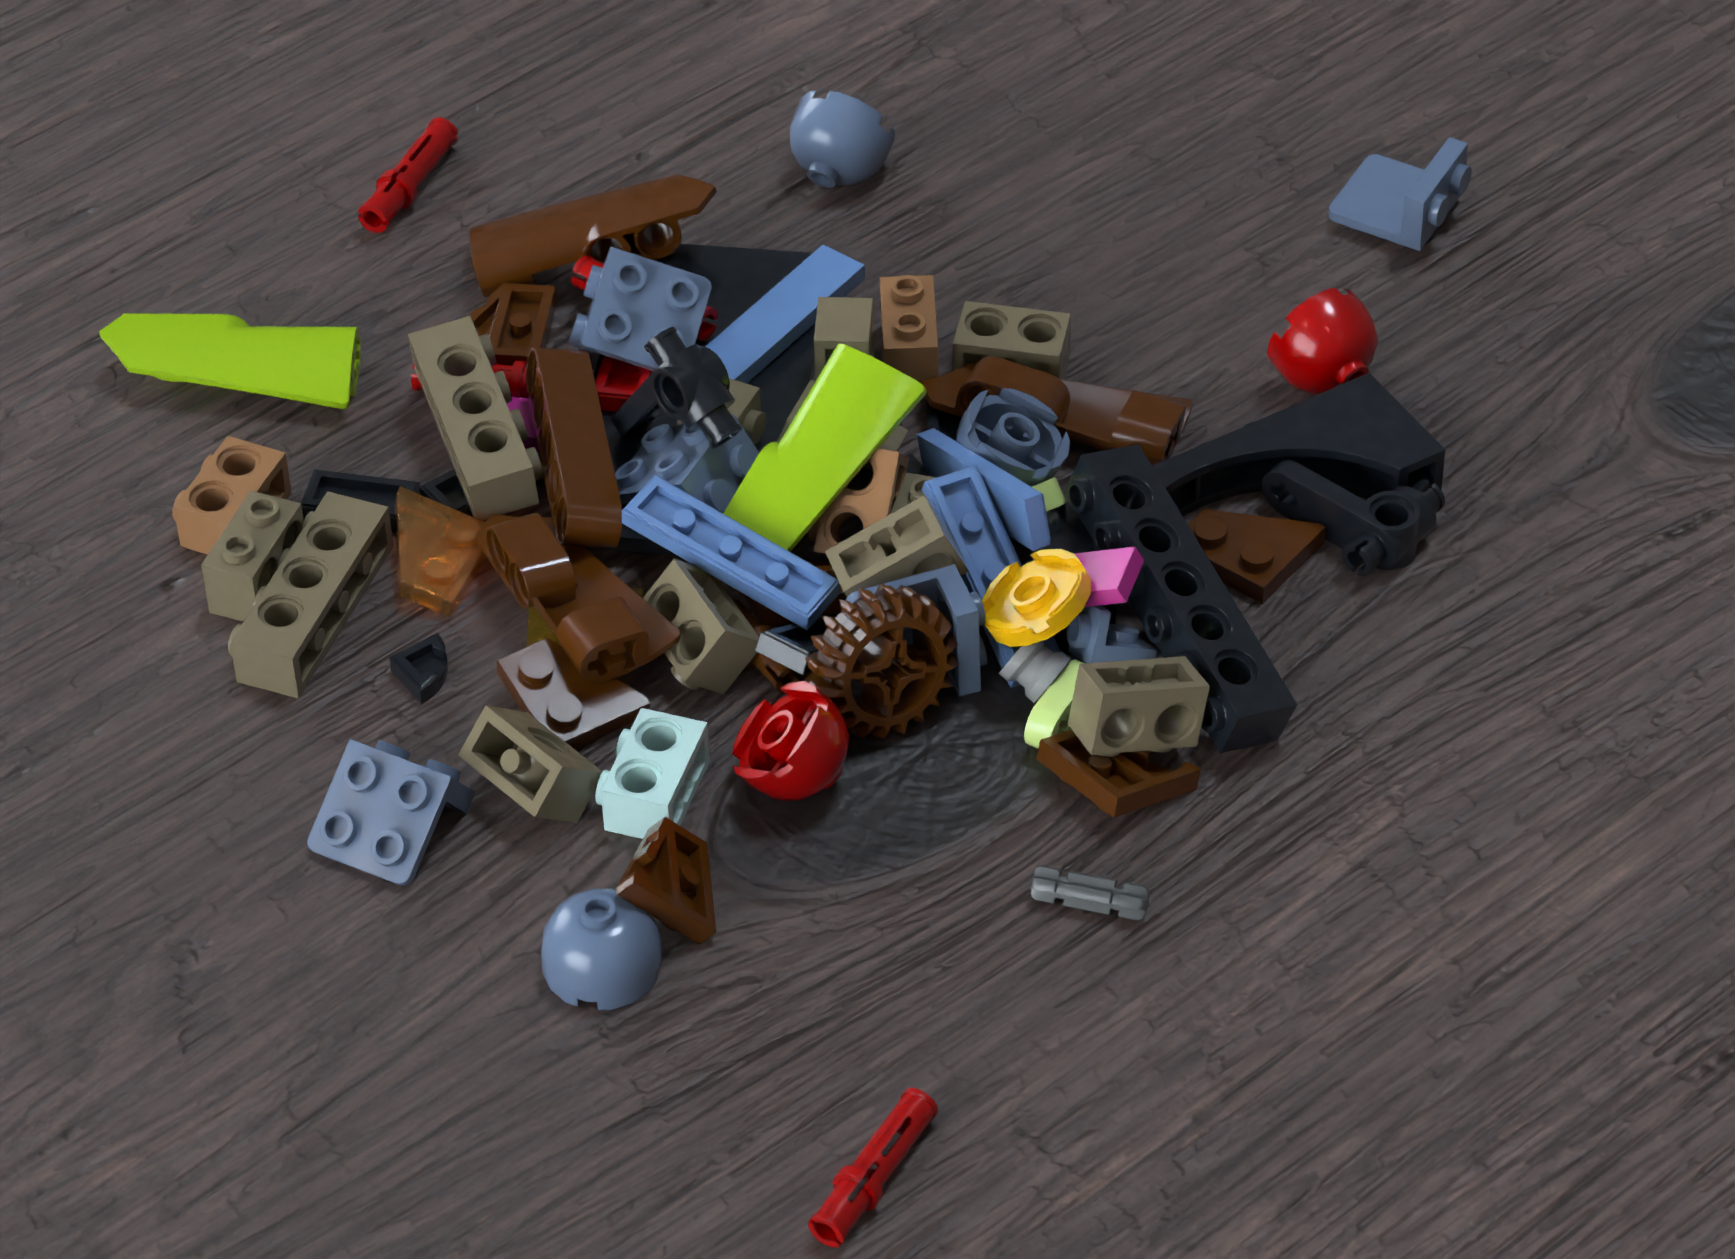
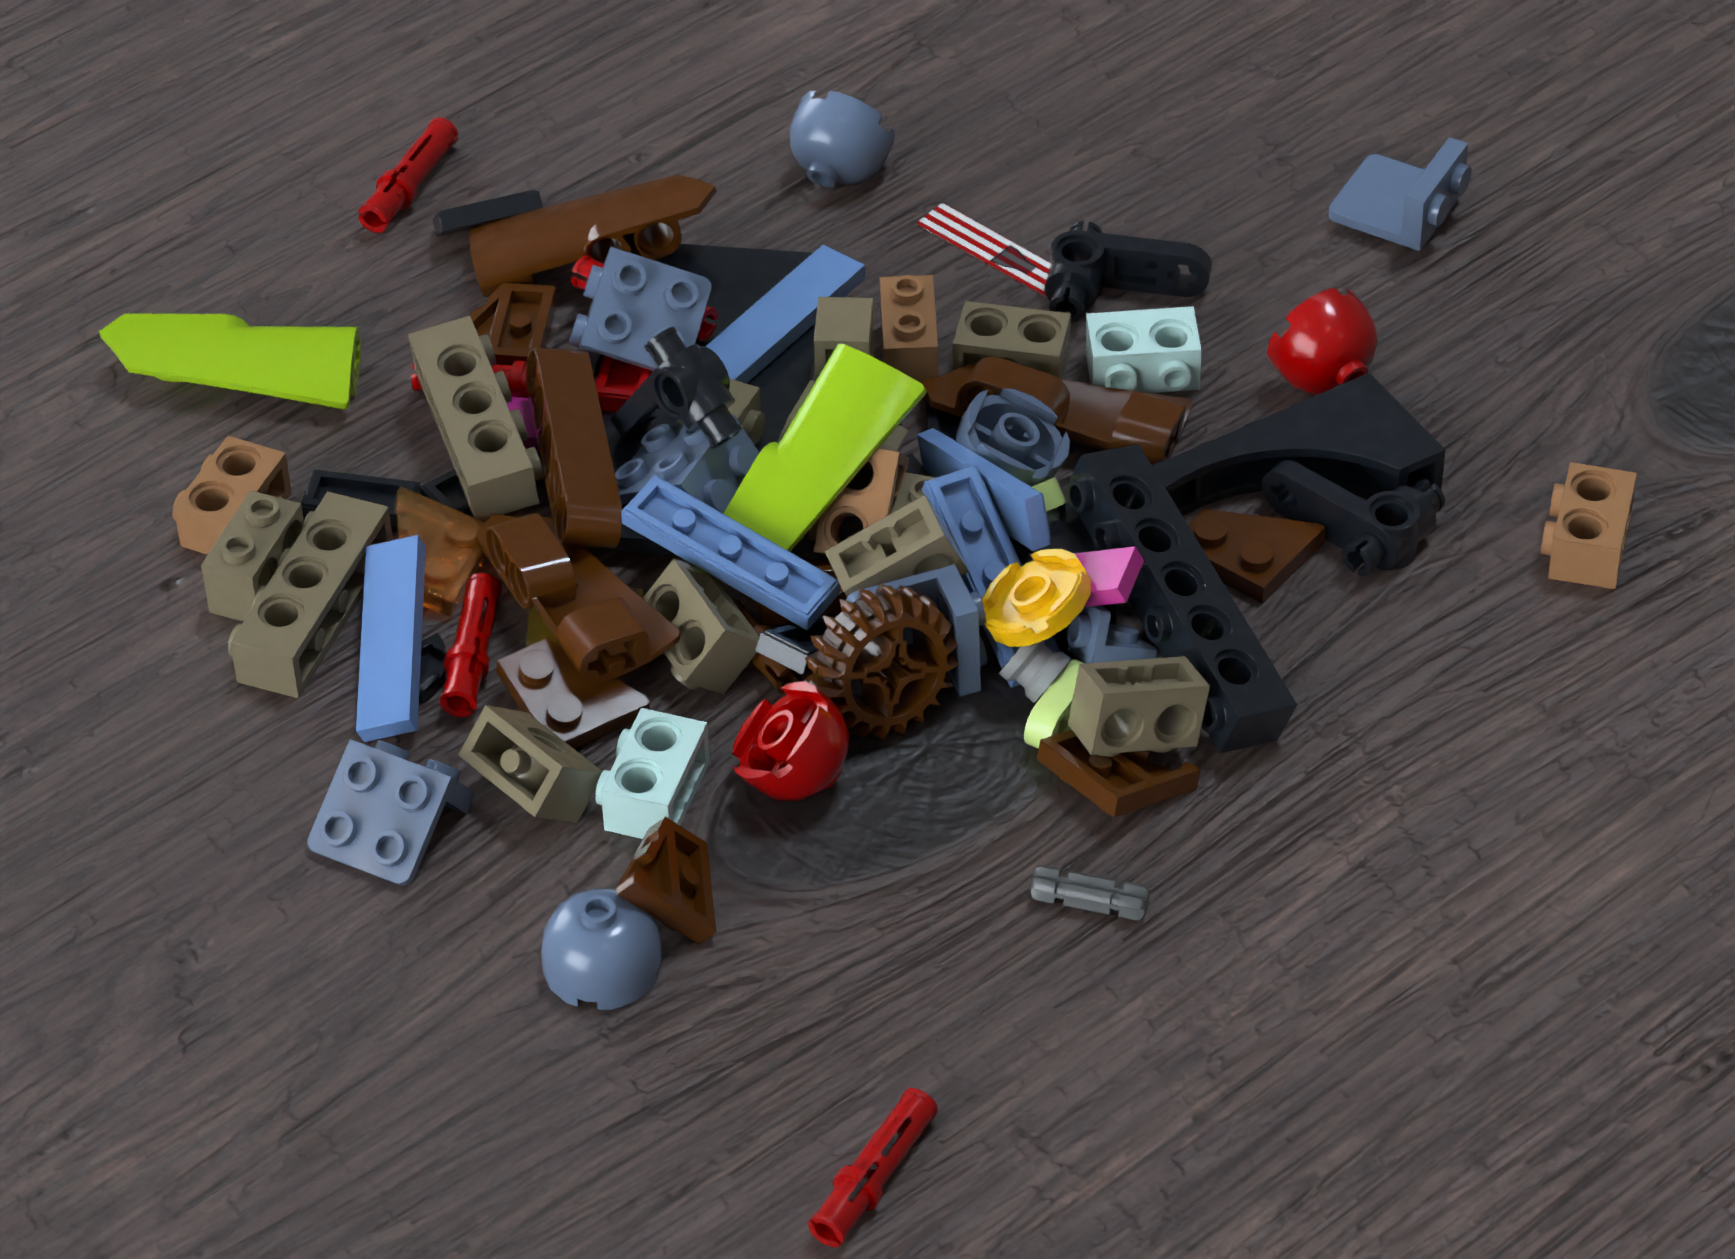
none -> medium blue tile [356,535,426,742]
none -> black tile [432,189,543,237]
none -> red pin [440,573,502,717]
none -> sticker [917,204,1051,298]
none -> black piece [1045,221,1212,322]
none -> light aqua brick [1086,306,1201,393]
none -> medium nougat brick [1541,462,1637,590]

